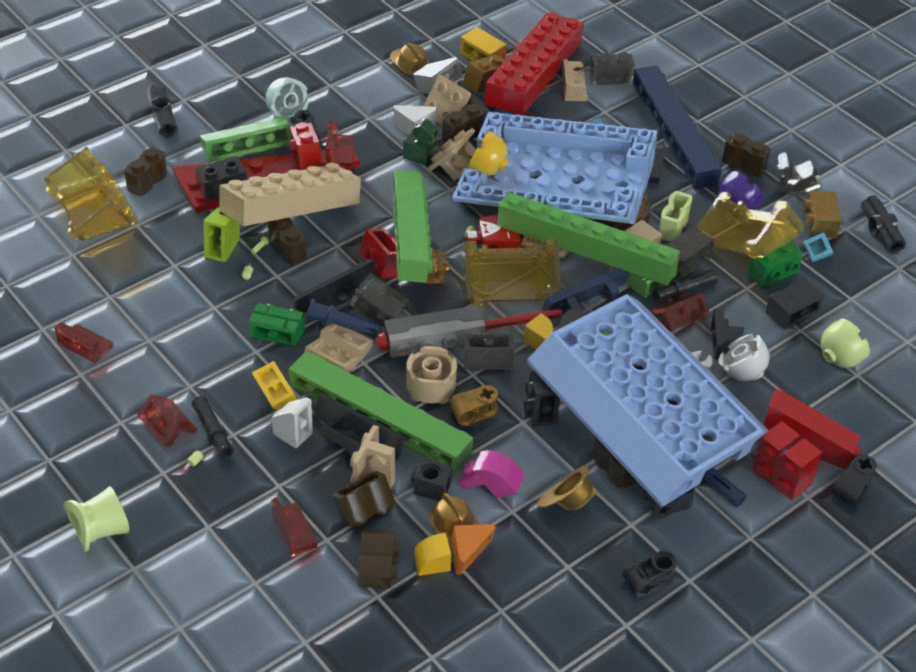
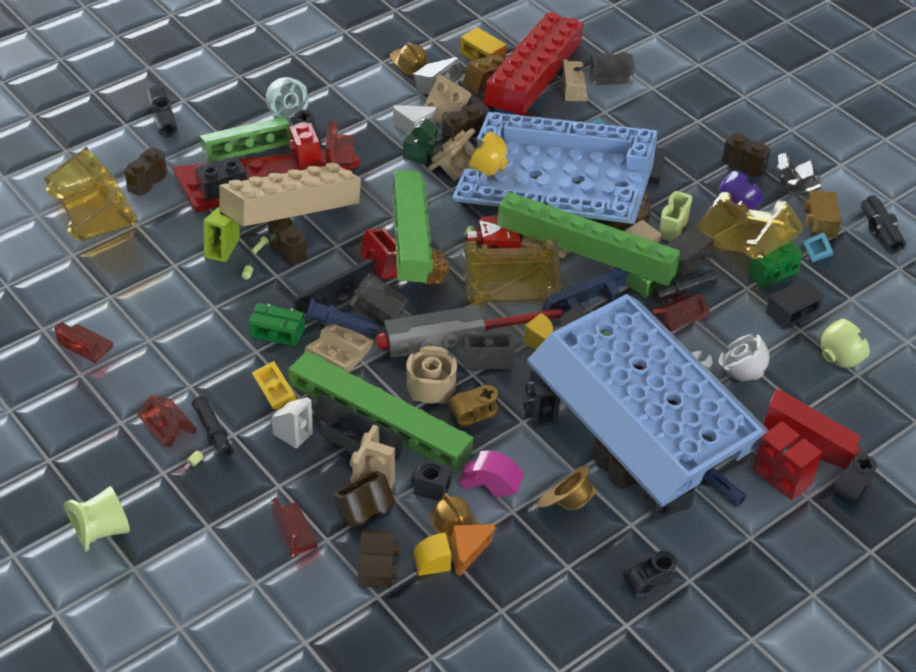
dark blue brick [632,65,722,189] -> none
black slope [711,308,744,360] -> none

